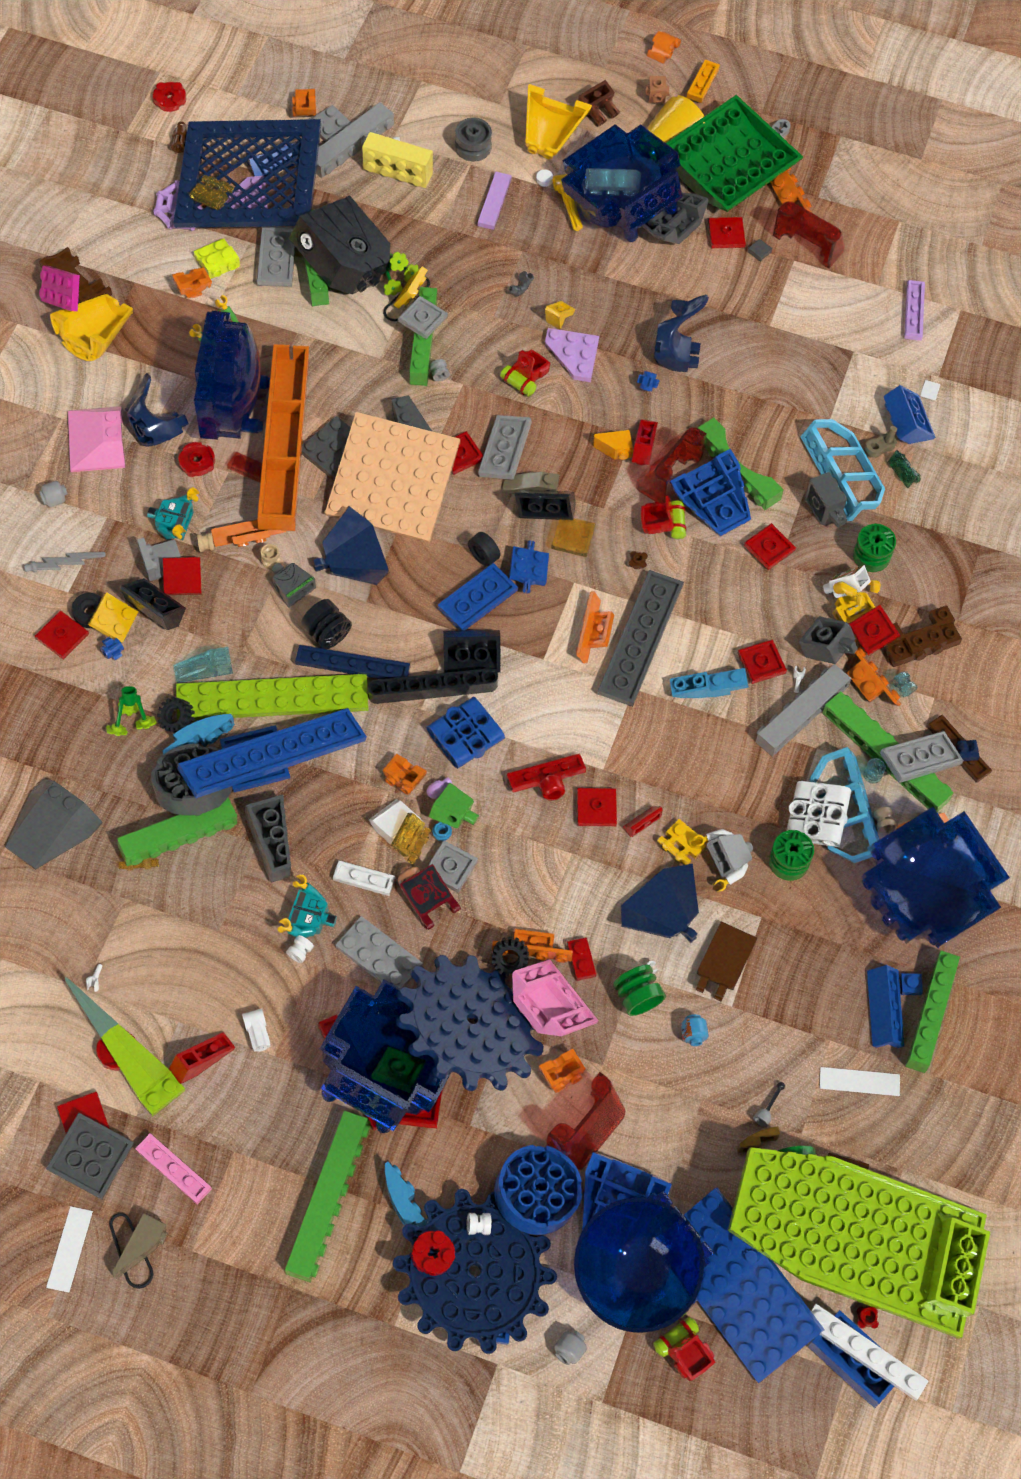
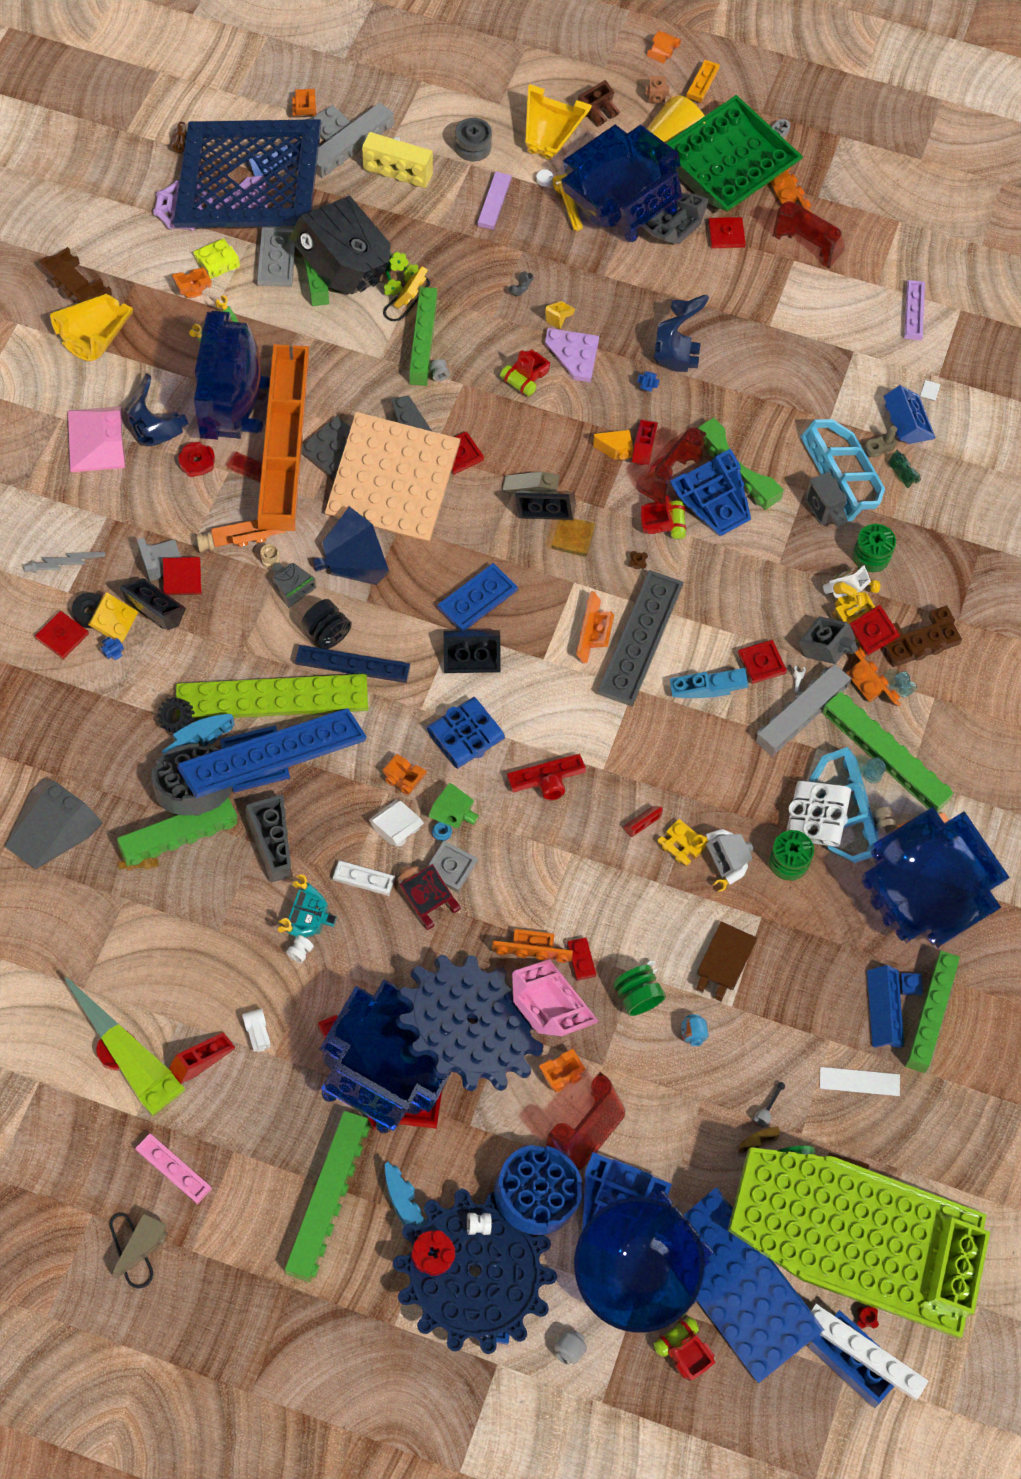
dark pink plate [39,266,80,311] -> none
light grey head [39,481,68,507] -> none
dark grey plate [46,1113,135,1200] -> none
white sticker [46,1206,93,1293] -> none
red tile [57,1091,110,1134] -> none
white hand [86,964,103,992] -> none
plant [106,686,157,736] -> none
teal torso [147,487,200,541] -> none
red plate [153,82,187,112] -> none
clear light blue slope [174,647,233,683] -> none
clear yellow plate [189,175,234,210] -> none
light grey plate [335,916,423,994] -> none
black beam [368,668,498,704] -> none
dark green tile [371,1047,426,1093] -> none
clear yellow plate [391,813,431,864] -> none
light grey tile [398,296,448,339] -> none
lavender cylinder [427,777,452,799] -> none
black tyre [468,532,501,566] -> none
light grey plate [478,415,532,480] -> none
black tyre [492,936,529,976] -> none
blue plate [509,540,549,594] -> none
red plate [577,788,617,827] -> none
clear light blue brick [585,168,641,196] -> none
dark blue panel [621,863,699,943] -> none
red plate [744,523,796,570] -> none
dark grey tile [748,239,772,262] -> none
light grey tile [880,731,964,783] -> none
reddish brown tile [927,715,992,783] -> none
dark blue tile [956,740,980,761] -> none

